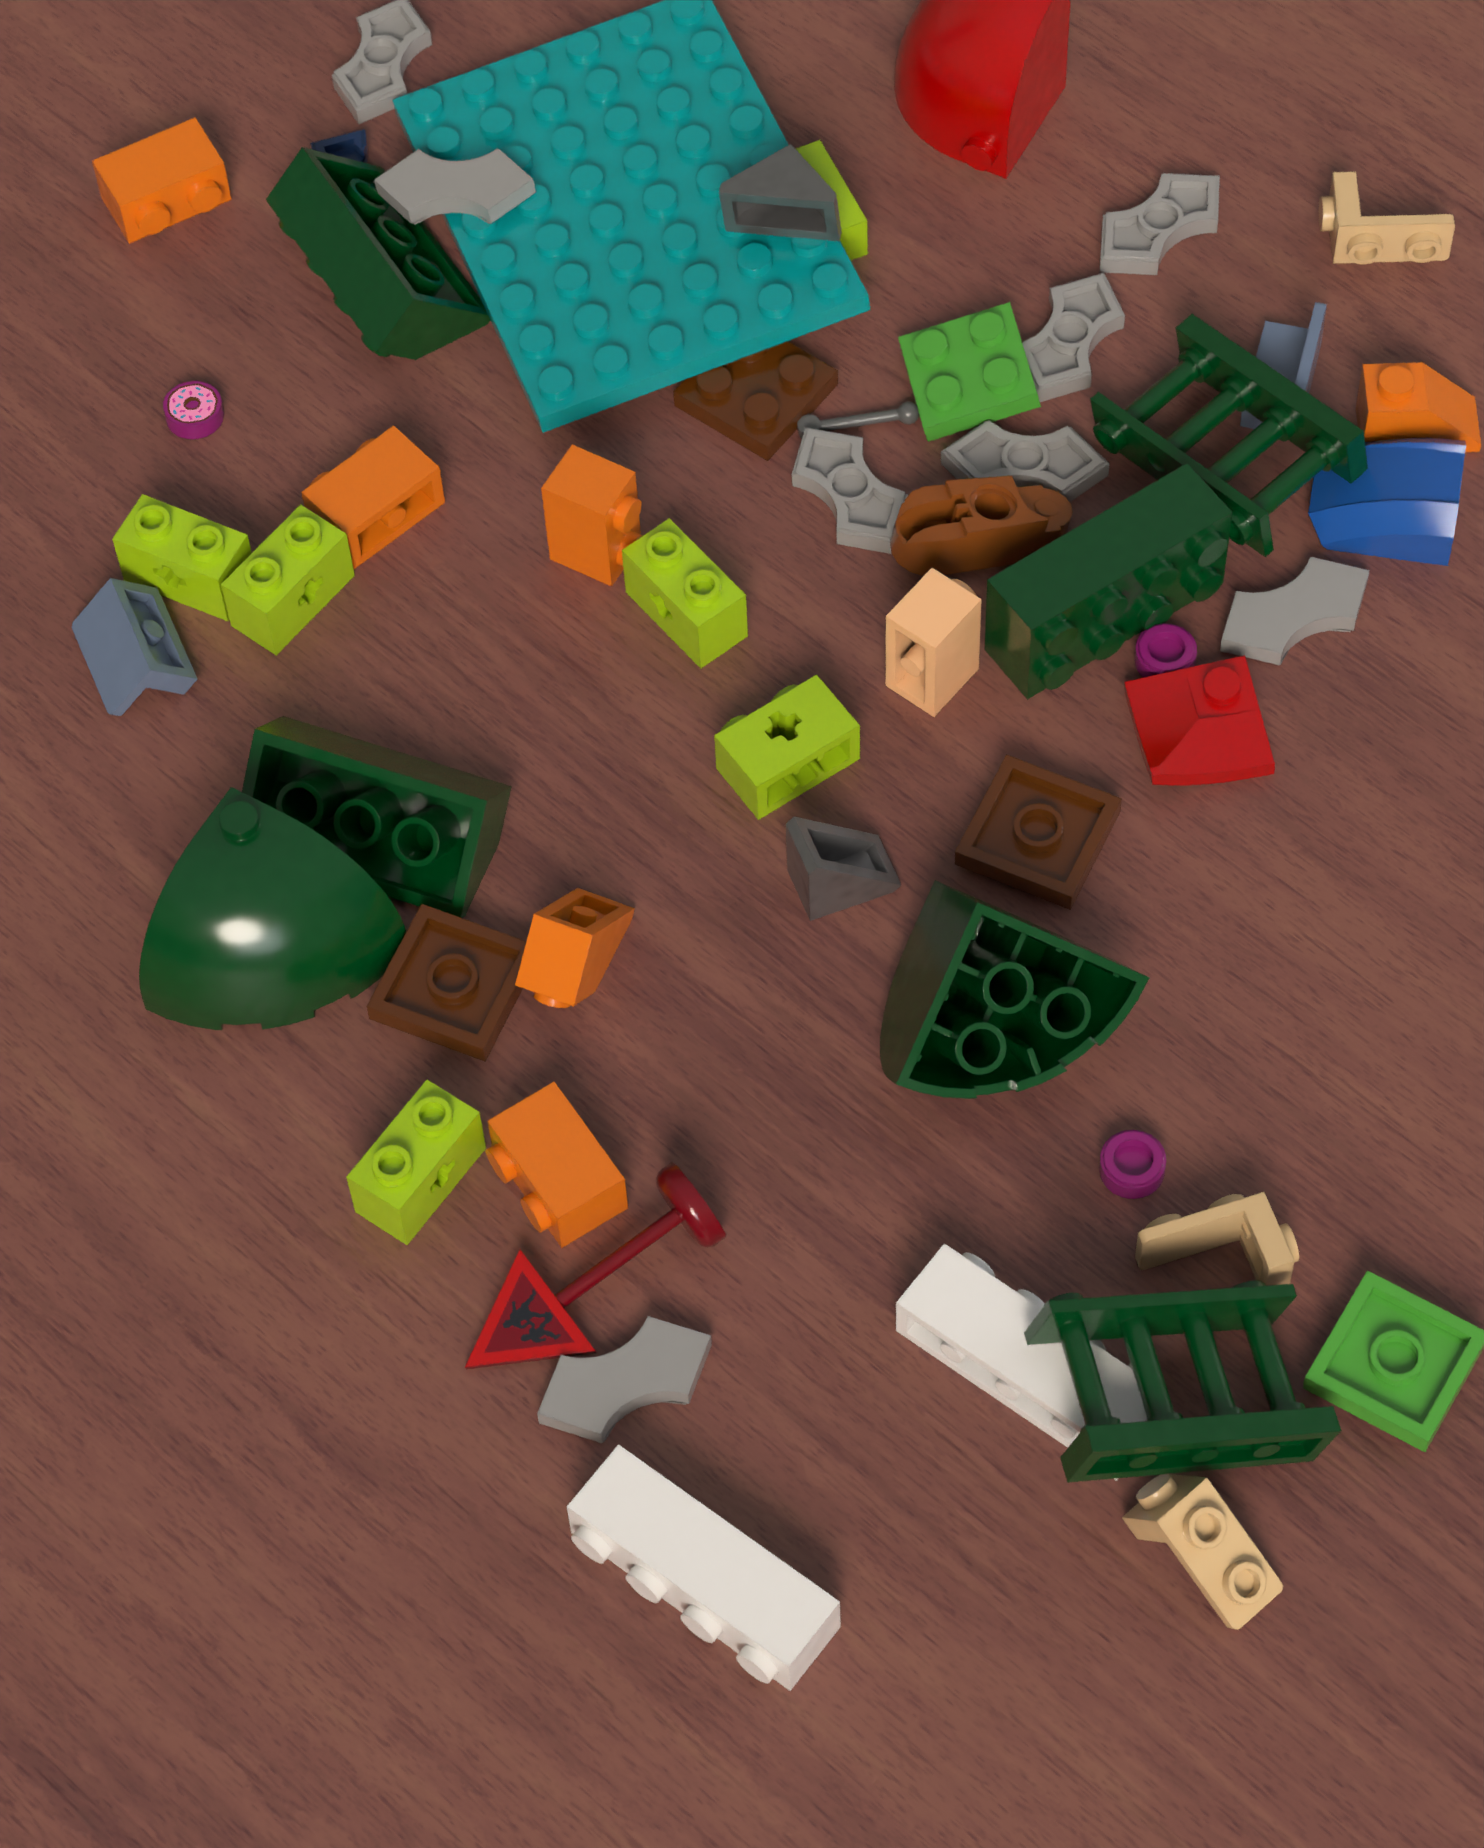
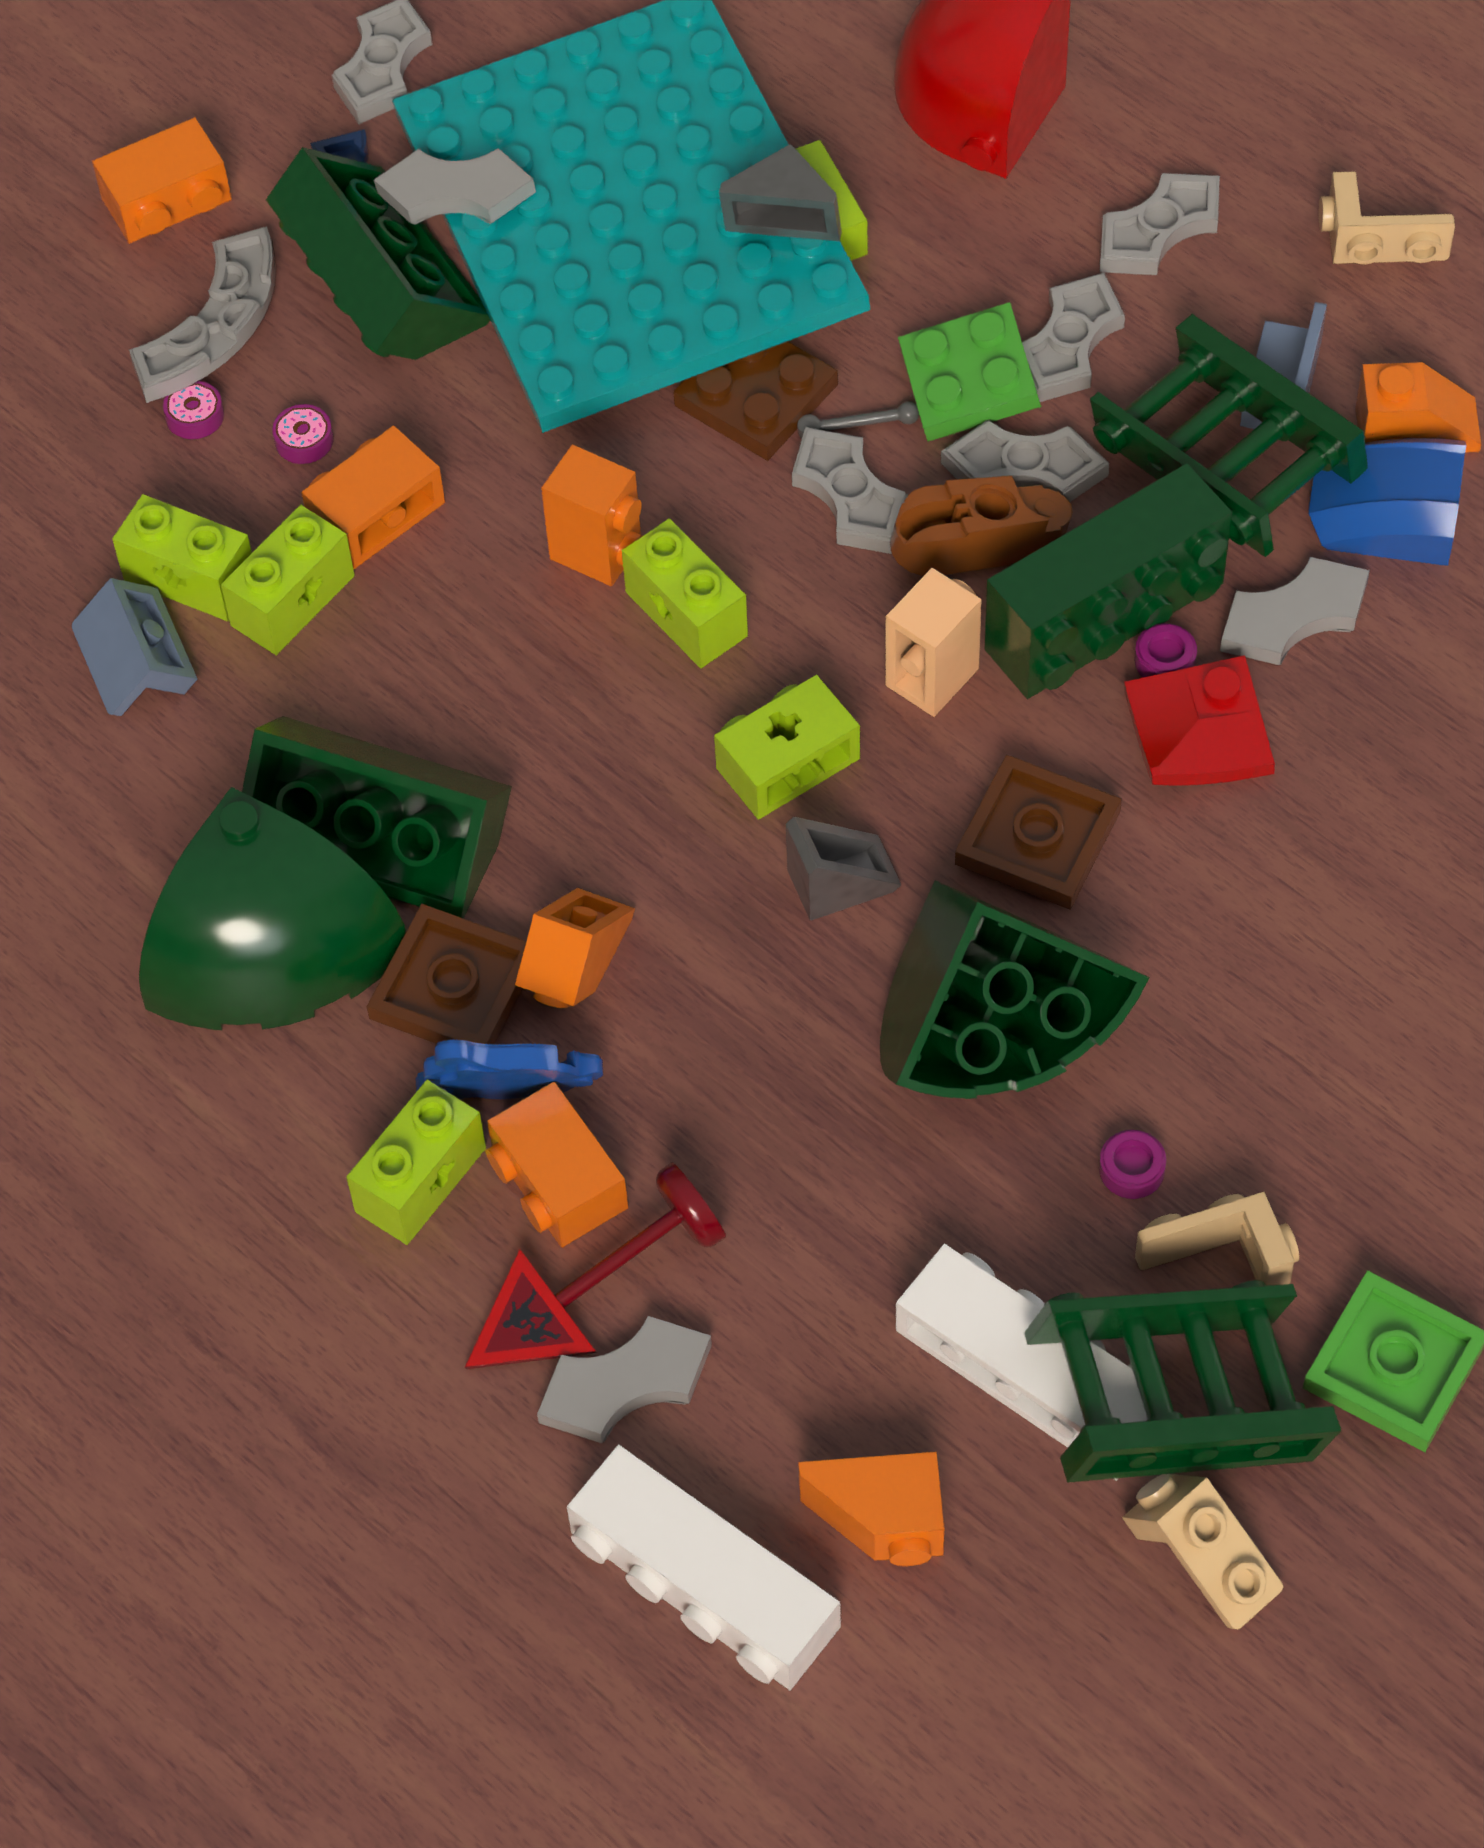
none -> light grey tile [129,227,276,403]
none -> tile [272,404,334,464]
none -> blue tile [416,1040,603,1099]
none -> orange slope [798,1452,944,1566]

